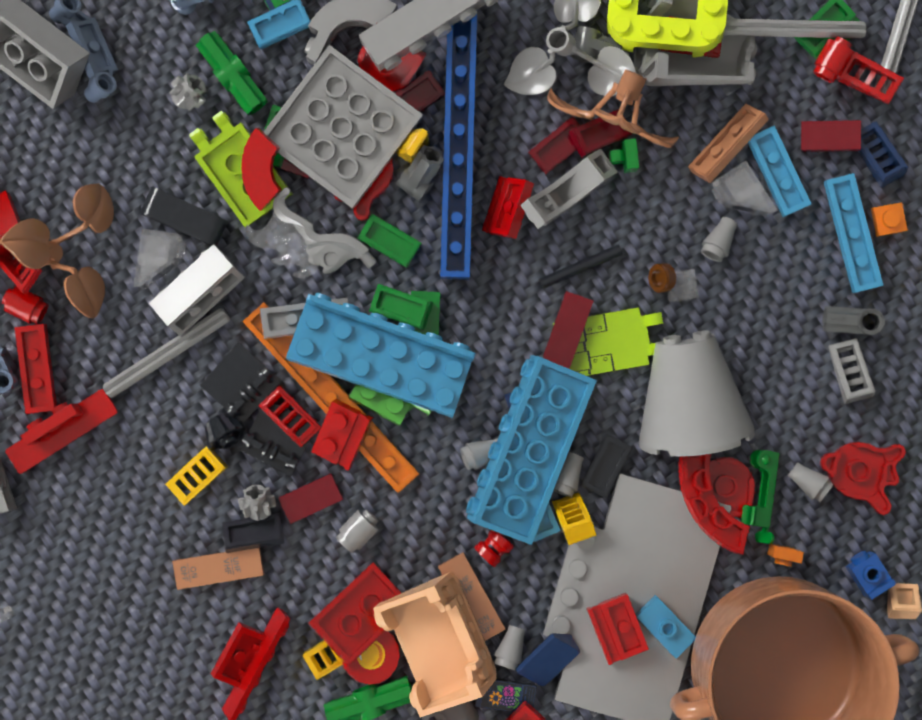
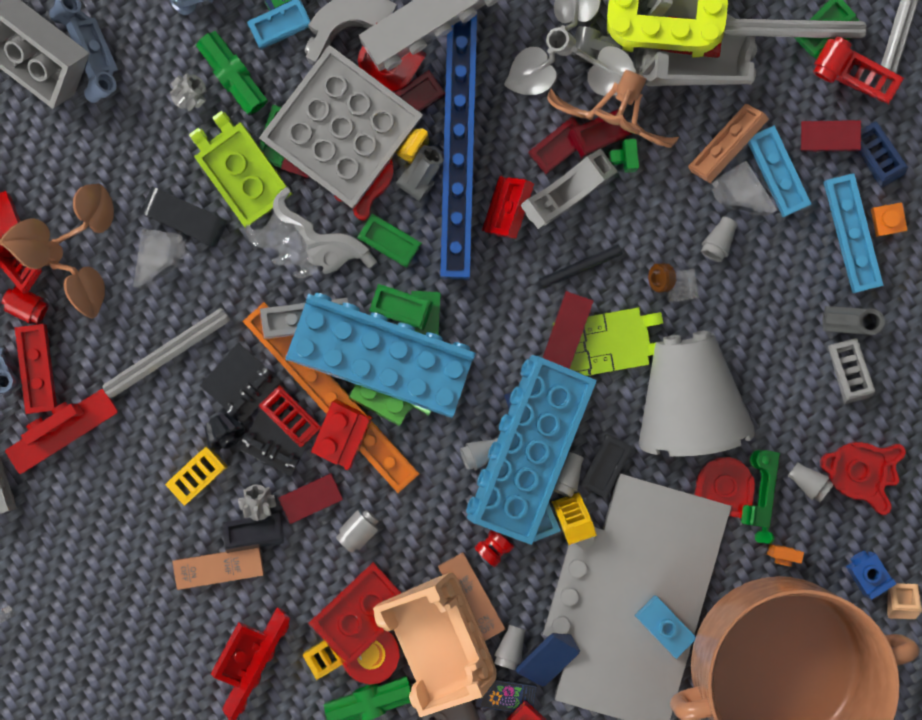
brick [149,244,245,336] -> none
red tile [241,127,282,211] -> none
red plate [586,593,649,665] -> none
red tile [678,454,750,555] -> none

